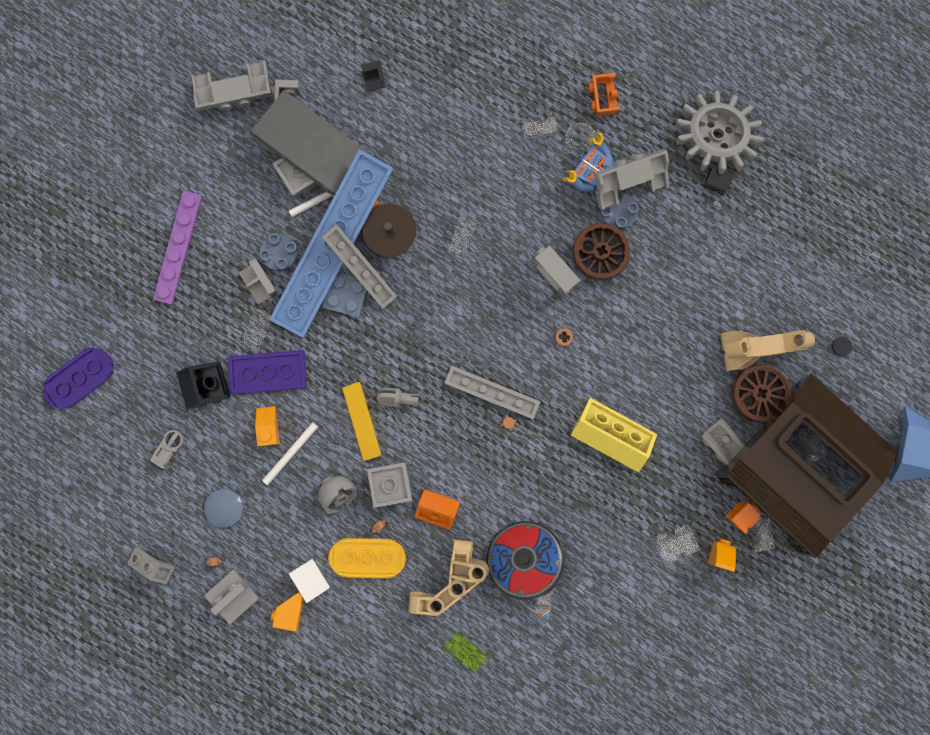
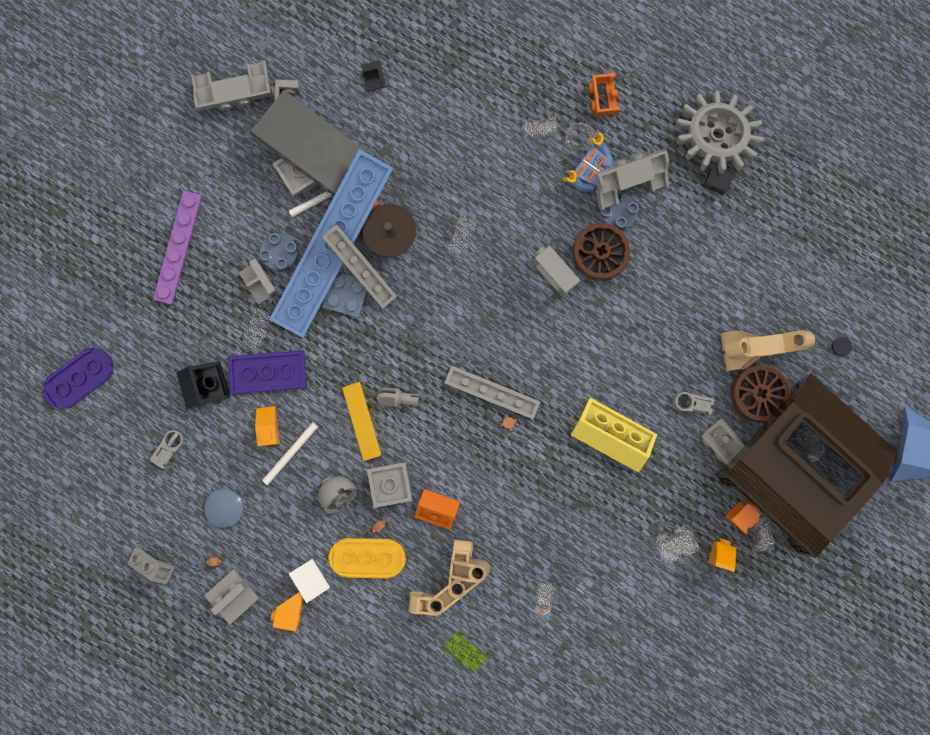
dish [486,521,565,600] -> none
nougat bush [555,329,573,346] -> none
none -> light grey piece [673,392,714,415]

